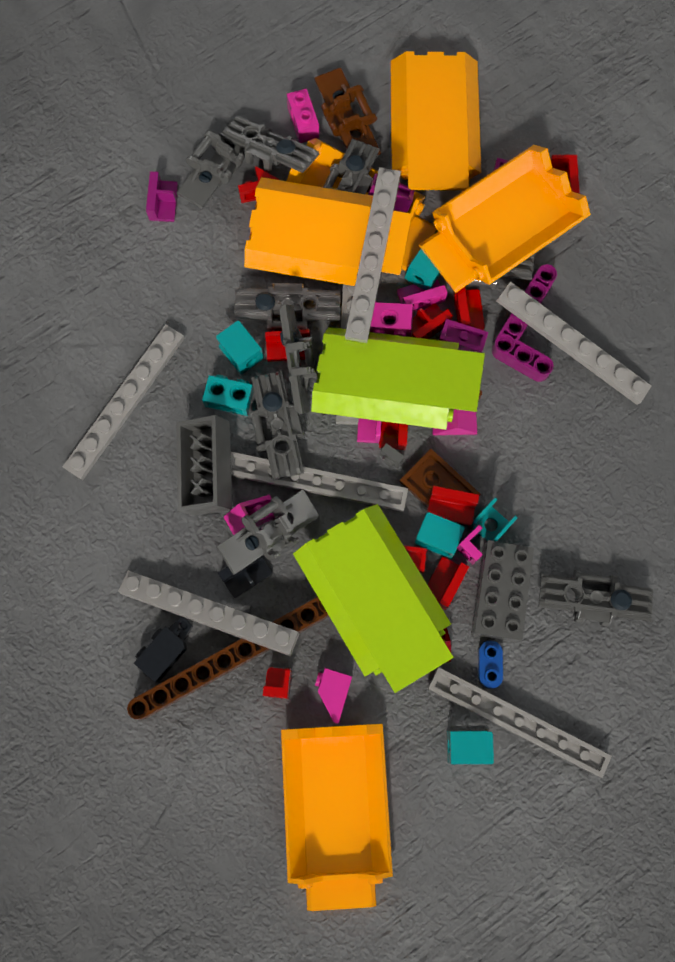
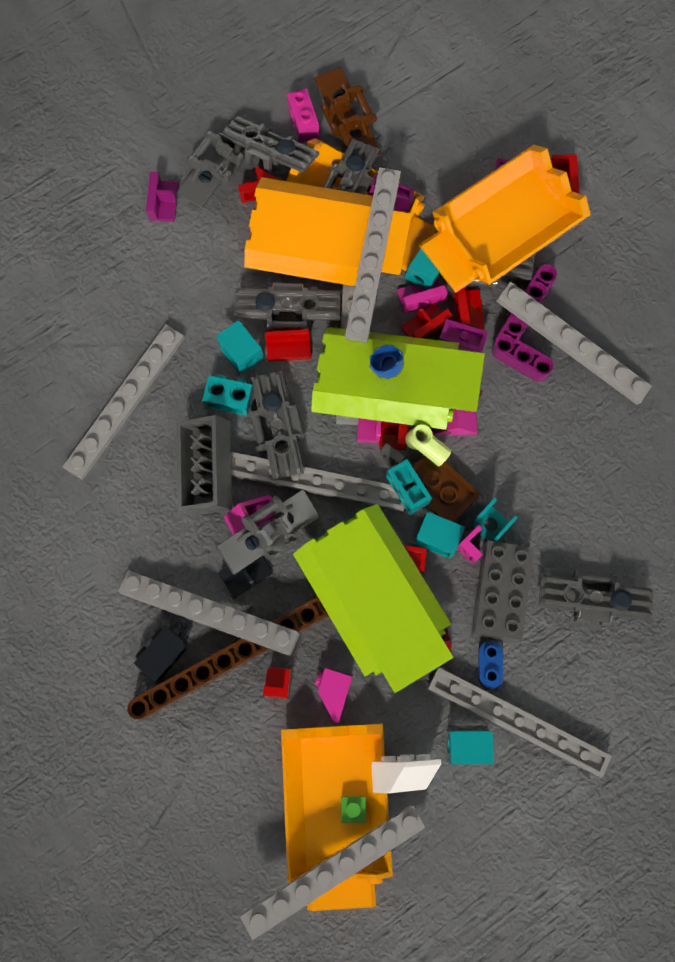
dark grey piece [279,305,318,414] -> none
dark pink brick [370,302,413,337] -> none
light orange panel [391,51,481,190] -> none
red panel [427,486,479,526] -> none
red panel [427,557,469,610] -> none
none -> light grey plate [239,805,425,941]
none -> bright green plate [341,796,366,823]
none -> blue hair [369,345,404,379]
none -> white slope [372,754,441,793]
none -> teal brick [386,459,432,515]
none -> yellowish green piece [405,424,452,467]

